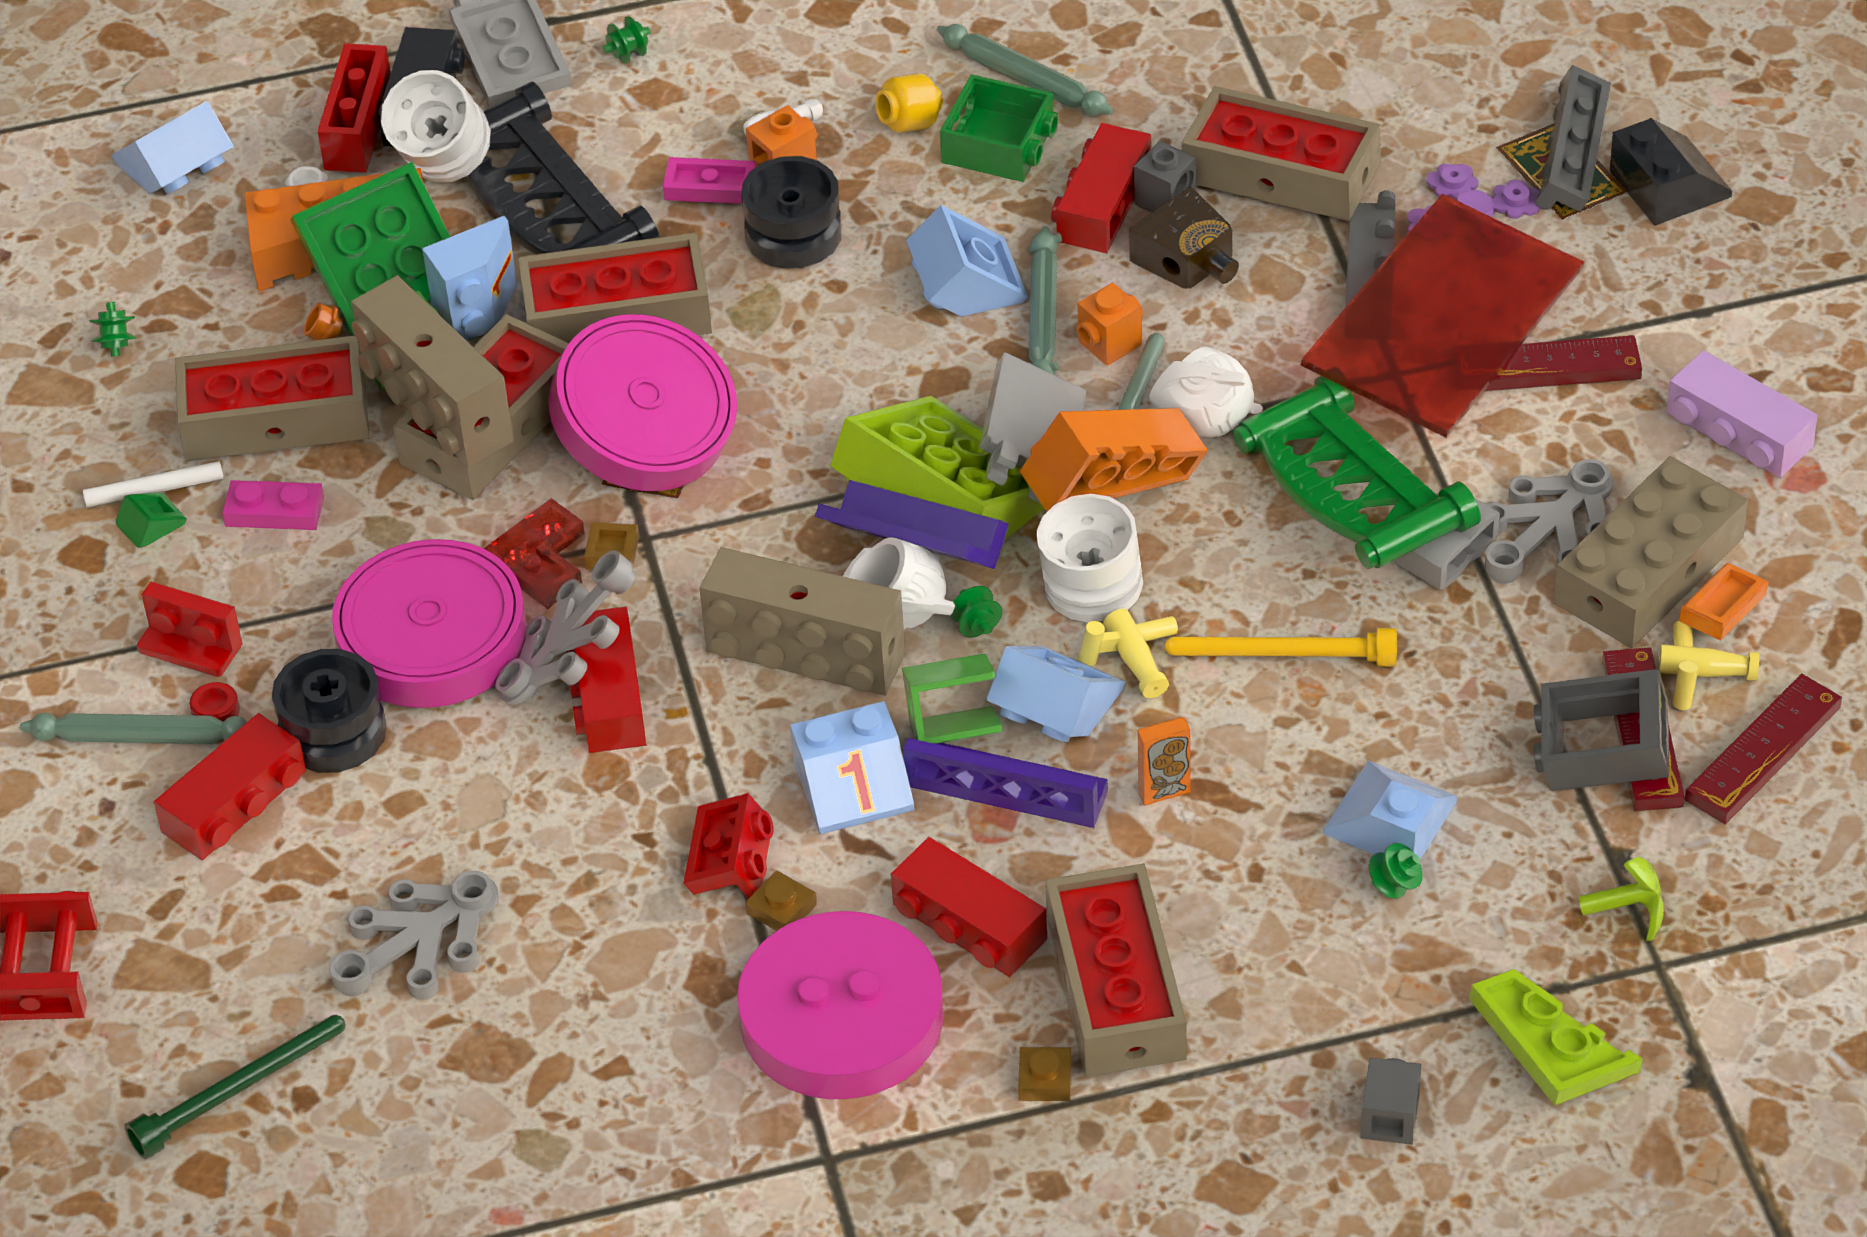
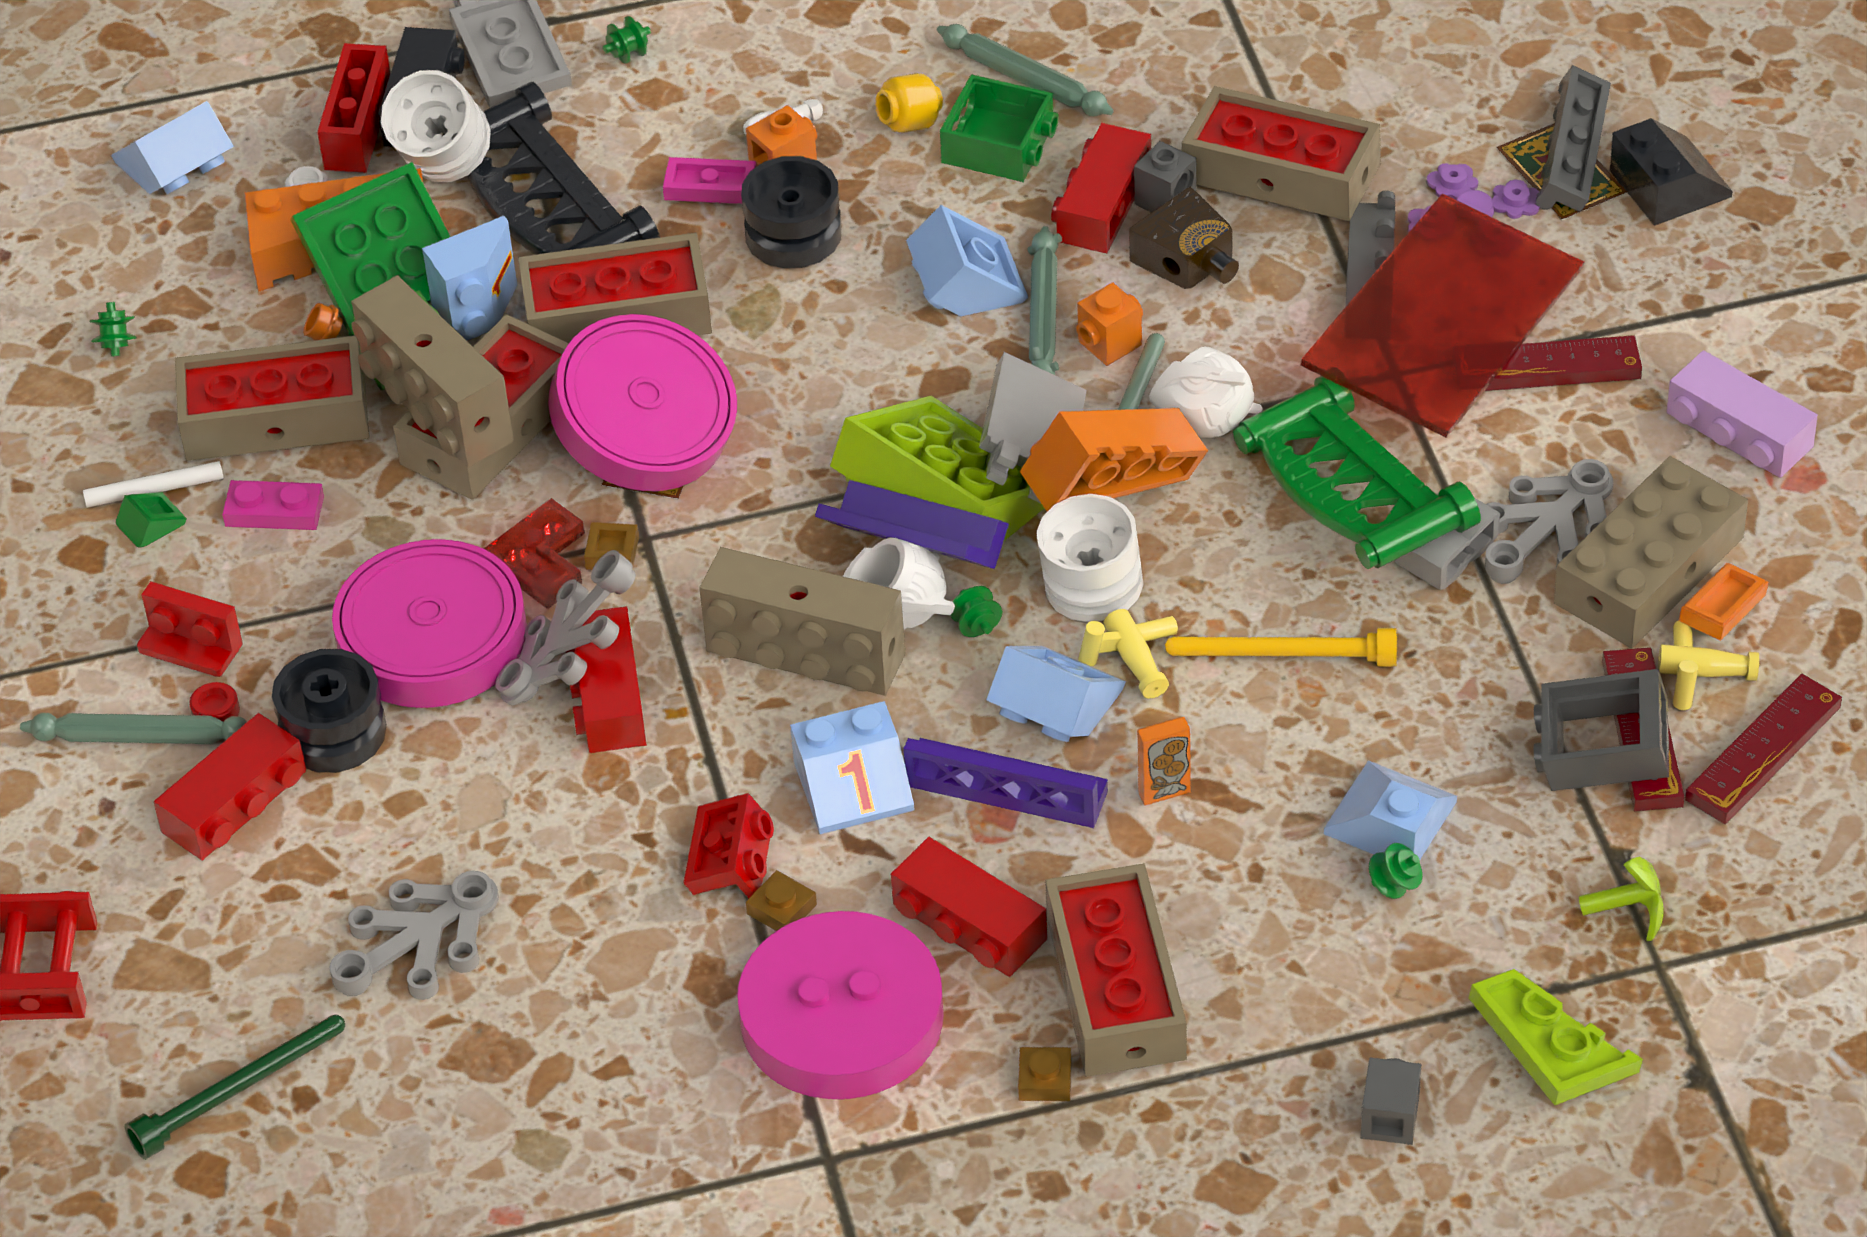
bright green piece [902,654,1002,744] -> none

